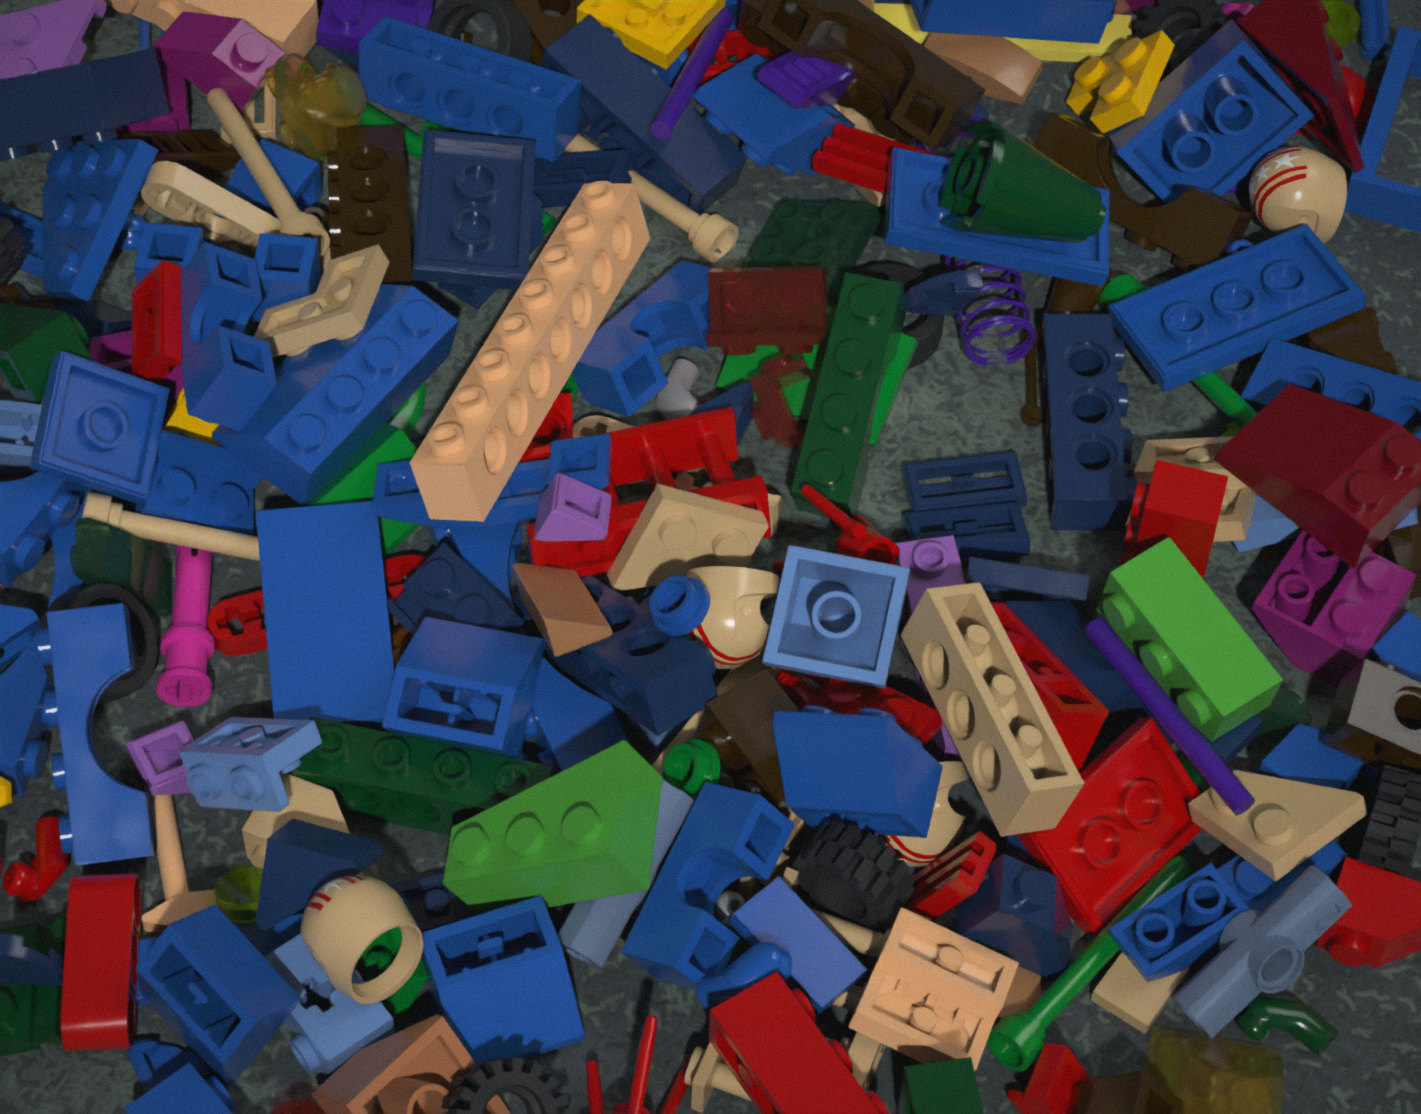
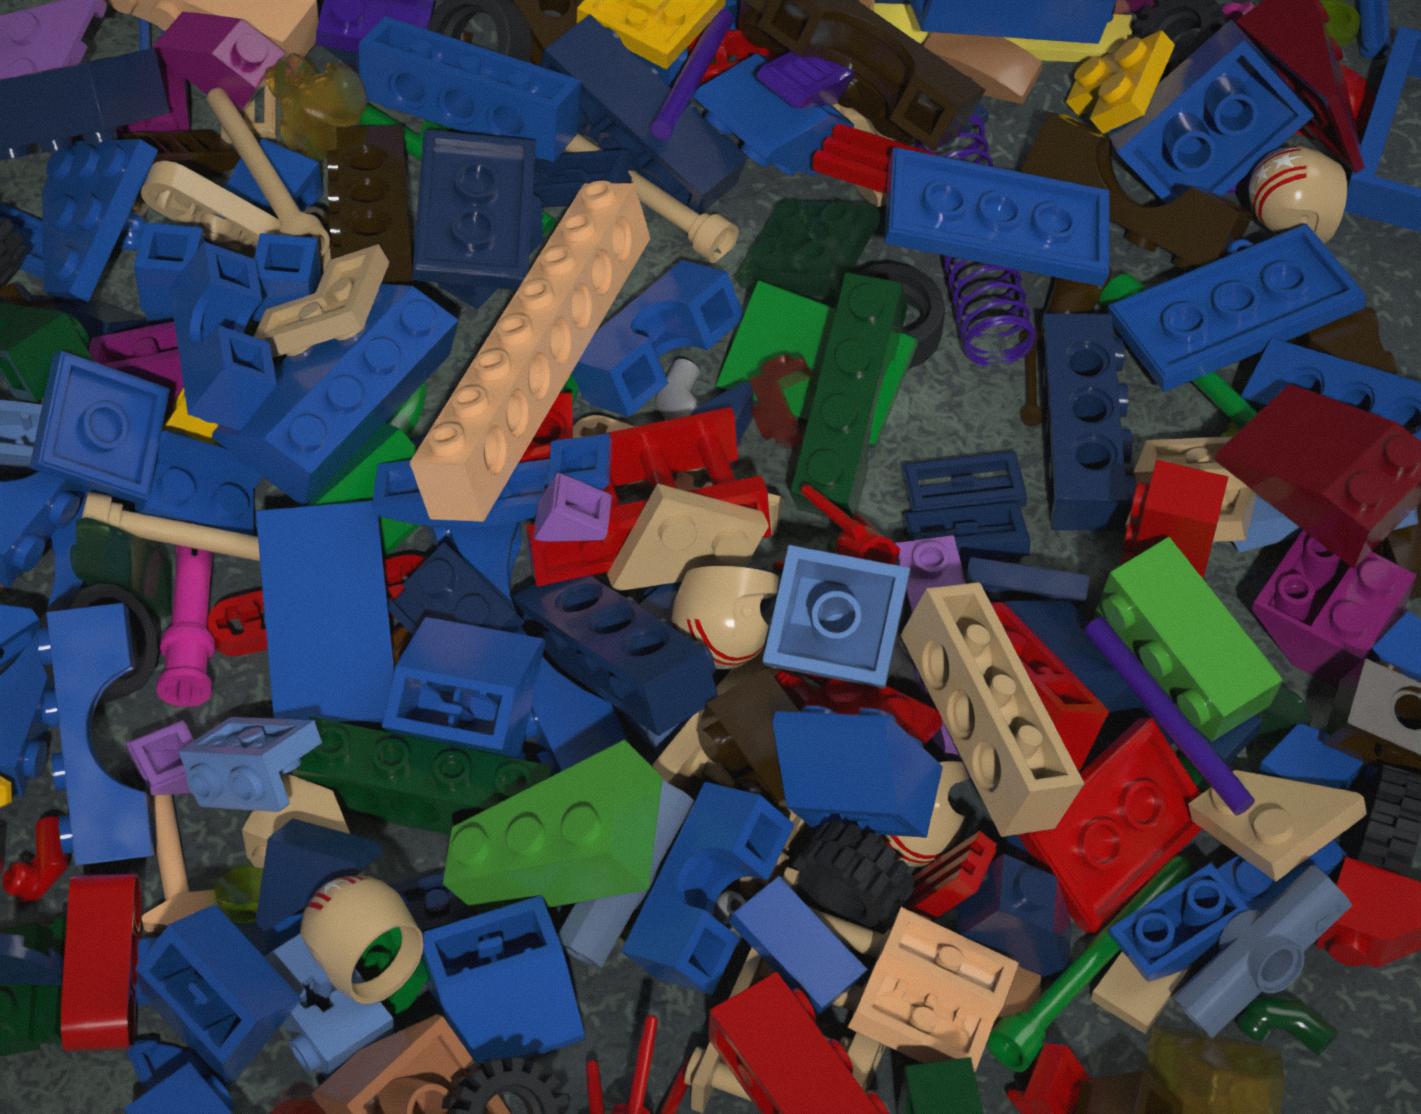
red tile [131,260,182,384] -> none
medium nougat slope [511,563,613,657] -> none
blue plate [649,575,710,637] -> none
green plate [662,739,721,803] -> none
blue arm [696,942,793,1009] -> none
clear red bracket [705,266,828,356] -> none
dark blue tile [905,270,983,316] -> none
dark green cone [940,119,1106,244] -> none

